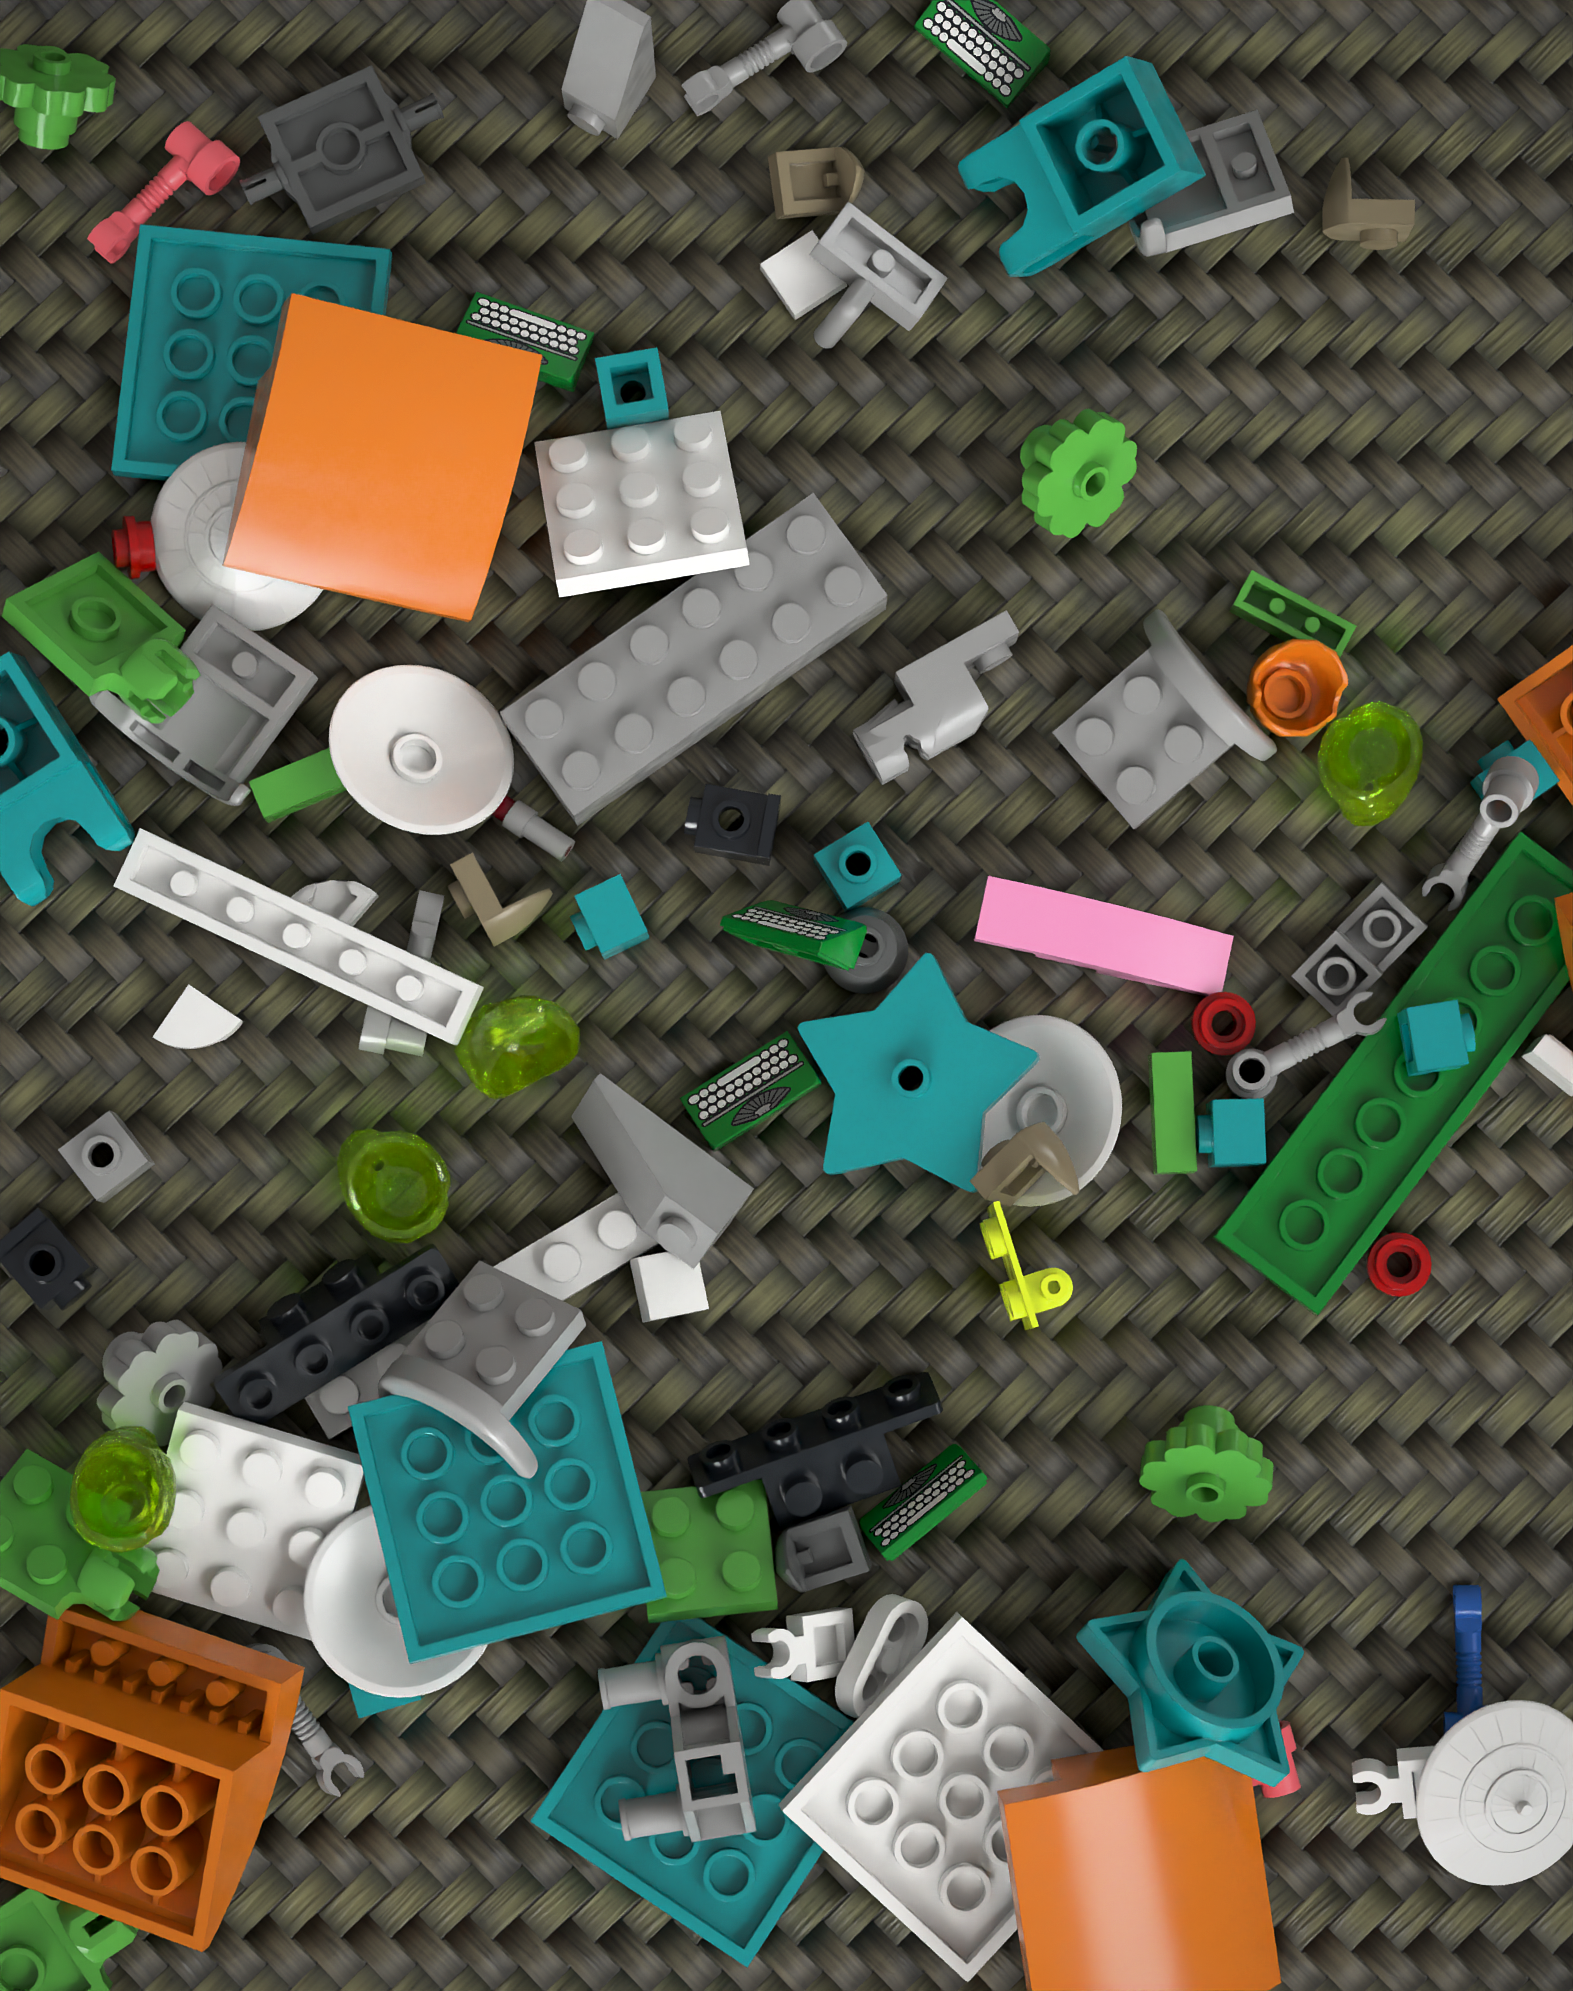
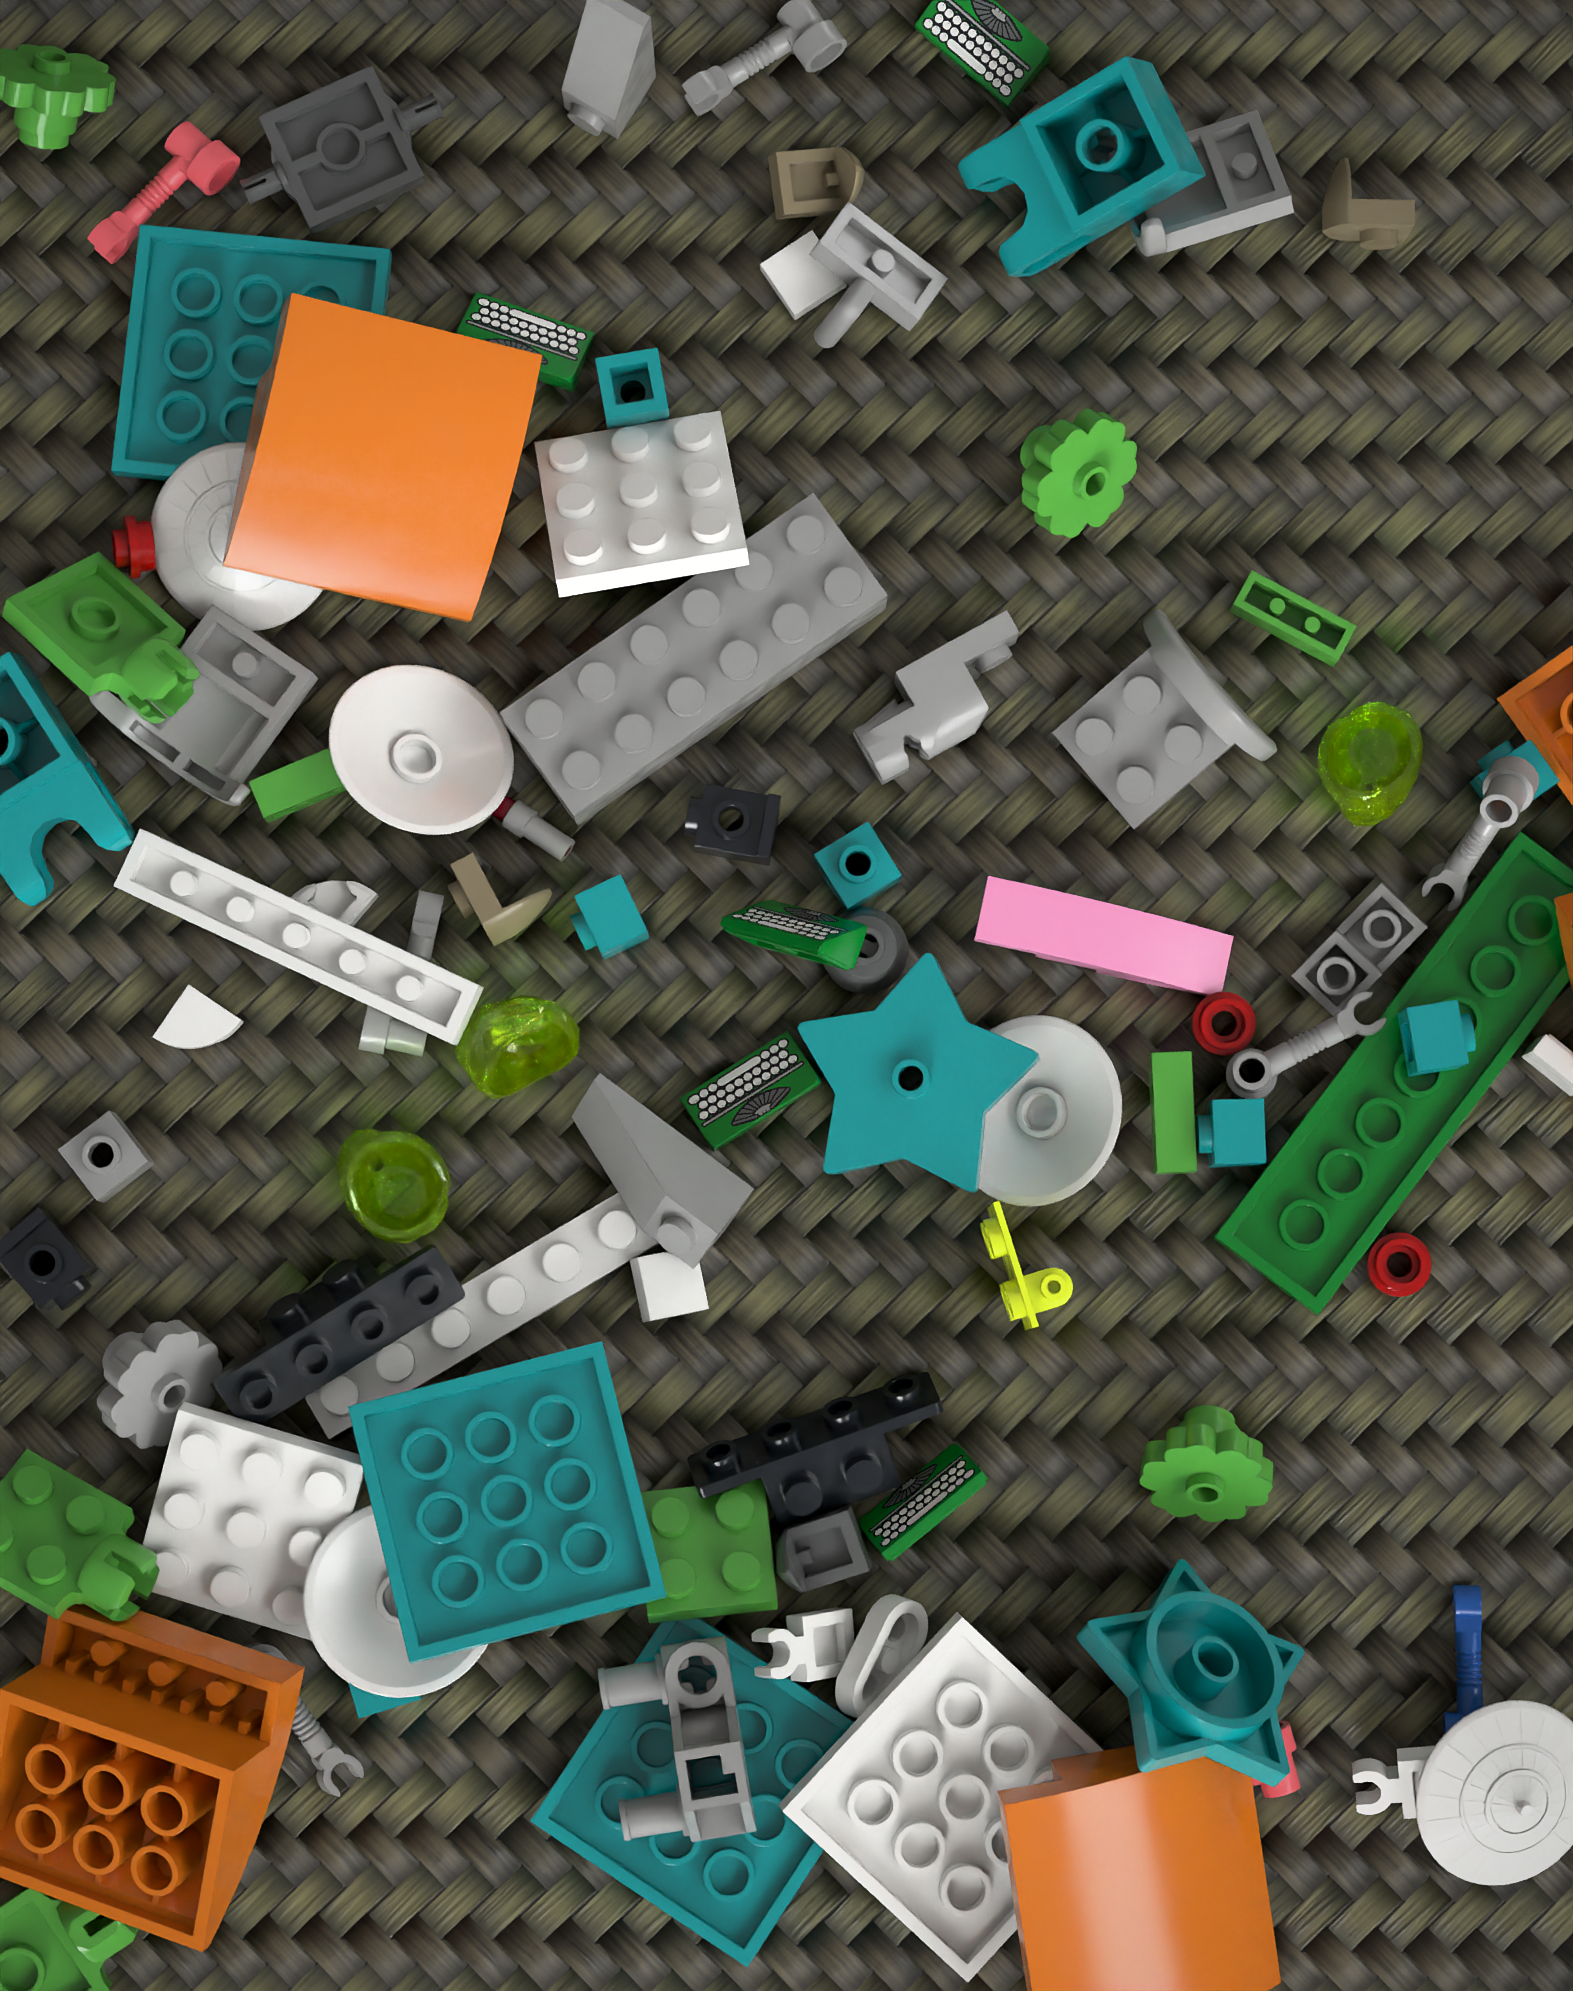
clear neon green hair [69,1426,177,1552] -> none
light grey piece [378,1260,586,1479] -> none
dark tan plate [970,1122,1080,1207] -> none
orange hair [1246,639,1348,737] -> none

